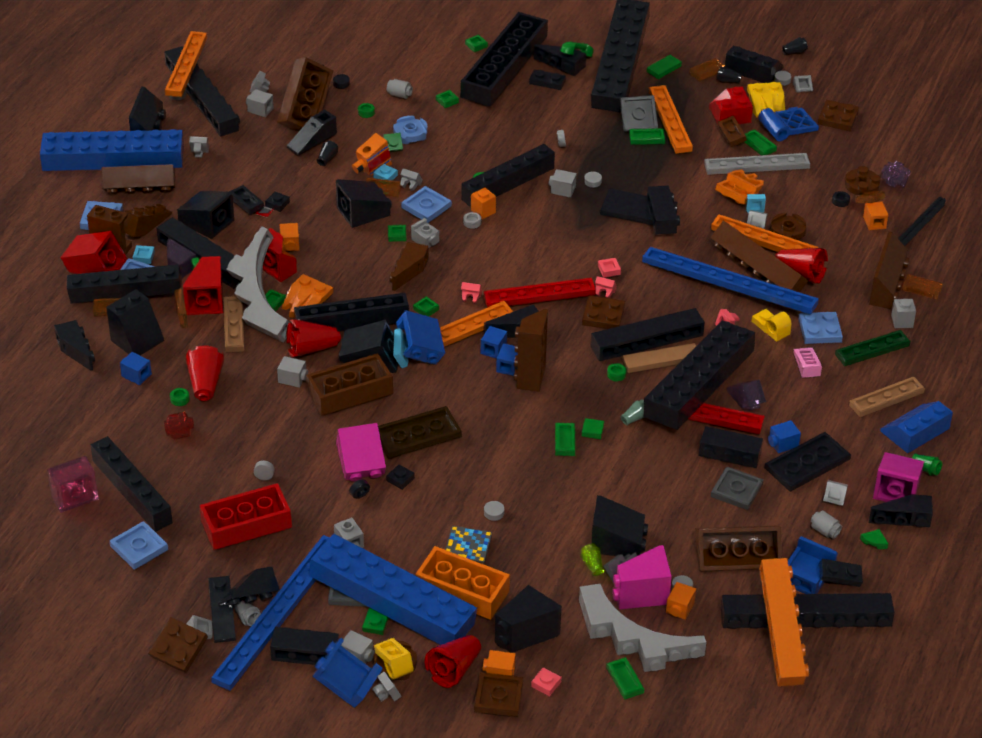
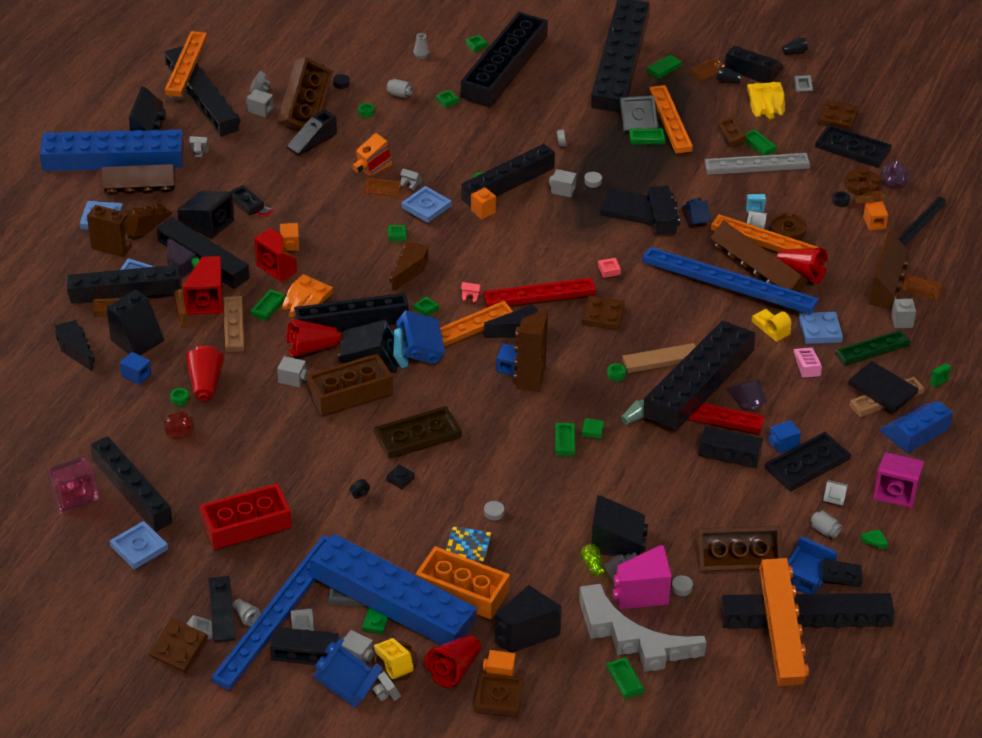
red slope [61,231,127,274] -> none
medium azure plate [133,245,155,264] -> none
black slope [218,566,280,607] -> none
light grey arch [226,227,290,343] -> none
light grey tile [254,461,275,480] -> none
black plate [265,191,290,212] -> none
black cone [317,141,338,166] -> none
light grey brick [334,518,364,548] -> none
black slope [336,179,392,228] -> none
dark pink slope [336,423,386,481] -> none
medium azure plate [373,164,398,184] -> none
green plate [383,132,403,152] -> none
medium blue plate [393,116,428,144] -> none
light grey brick [411,218,439,248] -> none
light grey tile [463,212,481,229] -> none
blue brick [480,326,507,359] -> none
black plate [529,69,566,90] -> none
coral plate [531,668,562,697] -> none
black slope [534,44,586,76] -> none
green bar [561,42,594,57] -> none
black brick [591,308,705,362] -> none
coral tile [595,276,617,298] -> none
orange brick [666,582,696,620] -> none
red slope [709,86,753,124] -> none
dark grey tile [711,466,764,510] -> none
orange plate [715,169,764,204] -> none
coral tile [715,309,740,326] -> none
blue piece [758,107,819,141] -> none
light grey tile [774,71,791,86] -> none
black slope [869,494,933,527] -> none
green cone [912,453,943,476] -> none
none -> light grey tile [291,609,314,631]
none -> light grey cone [413,33,430,59]
none -> dark blue slope [681,198,710,225]
none -> black tile [815,124,892,168]
none -> black tile [848,361,919,413]
none -> green tile [930,363,951,388]

